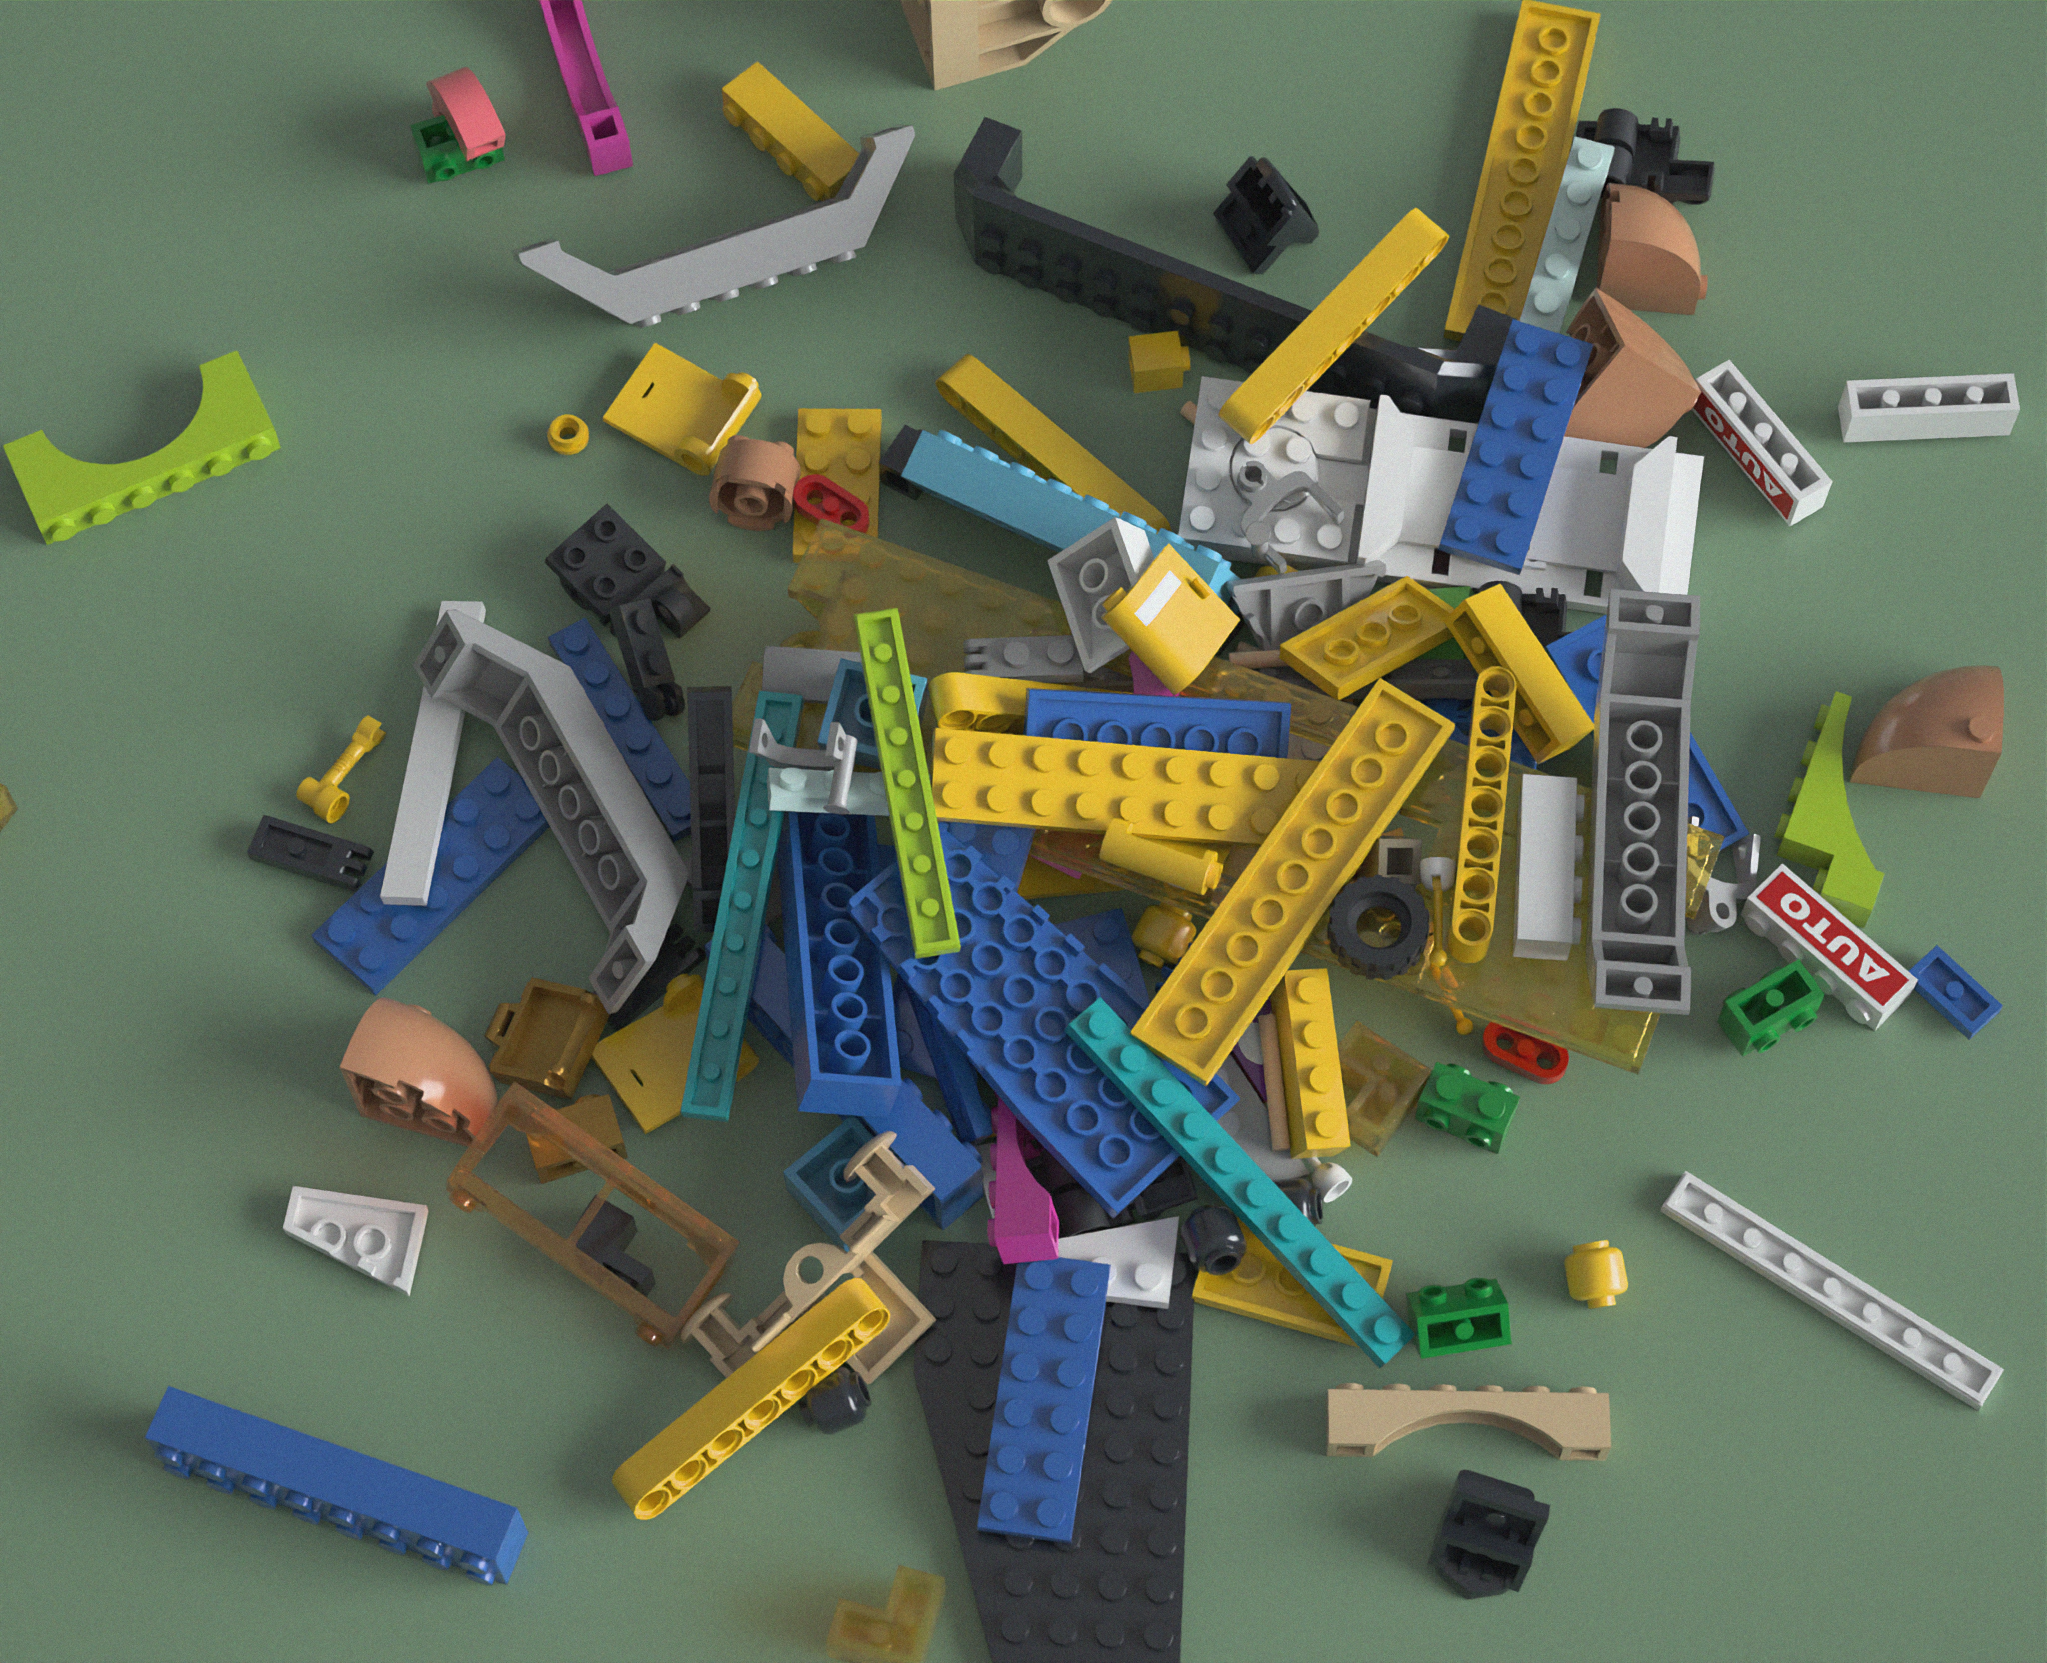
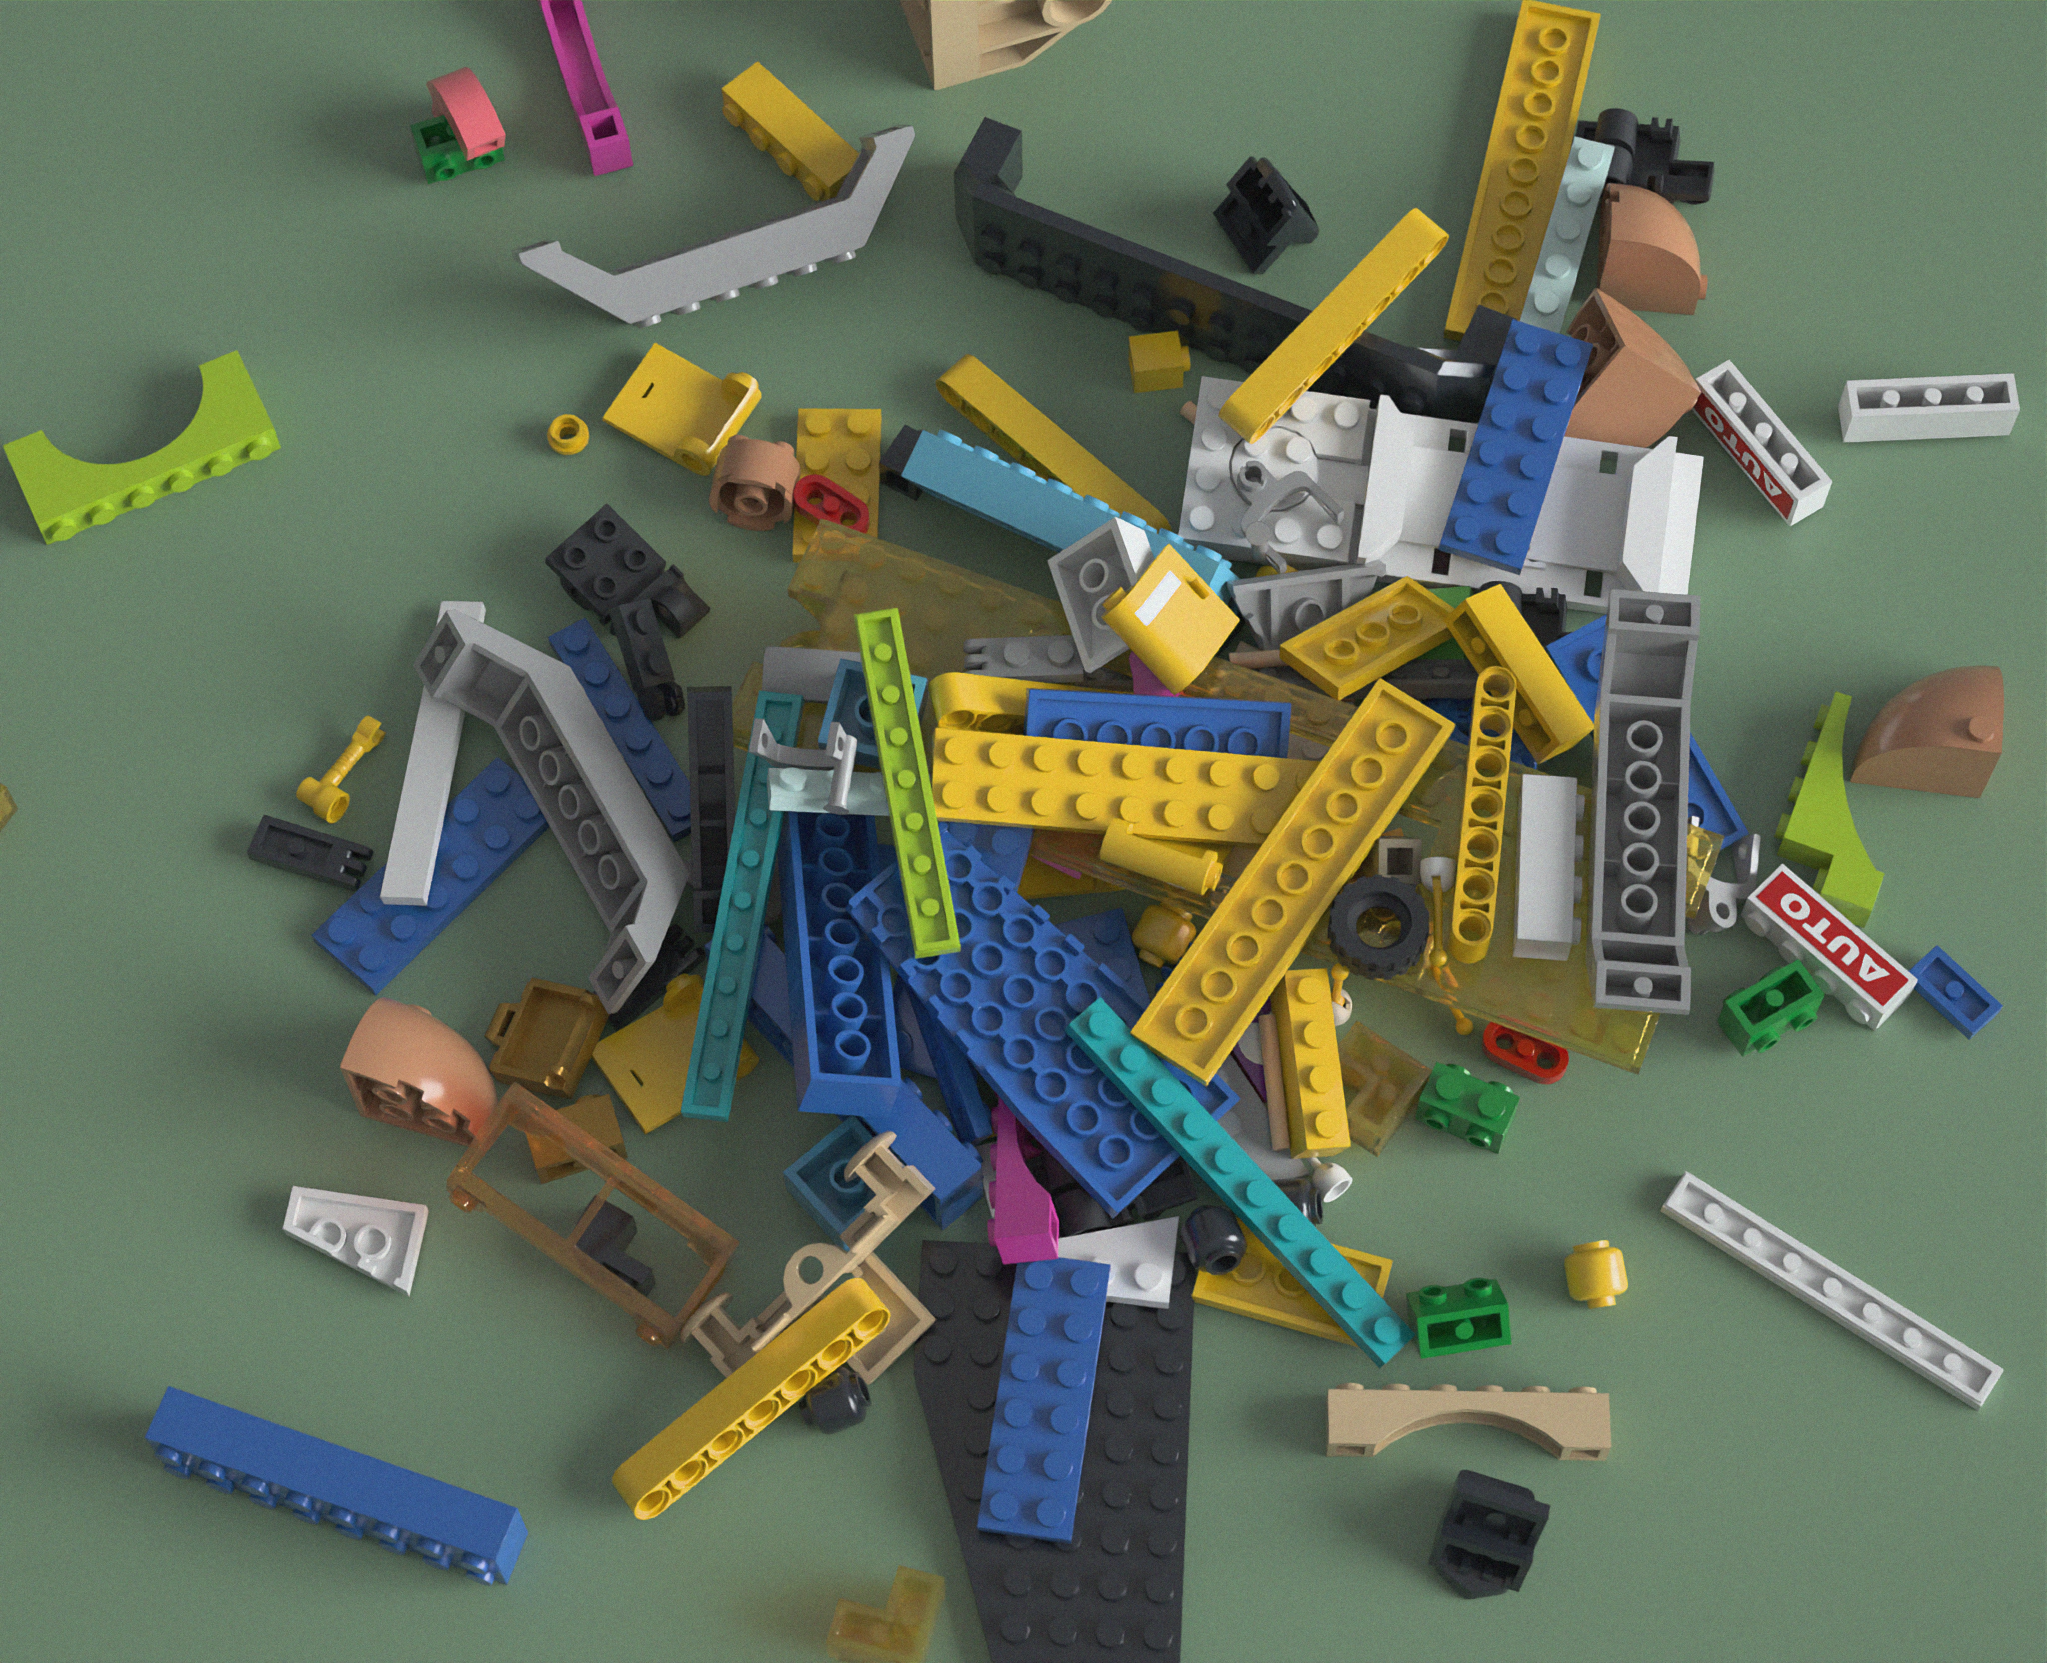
none -> hinge [1330,963,1352,1026]

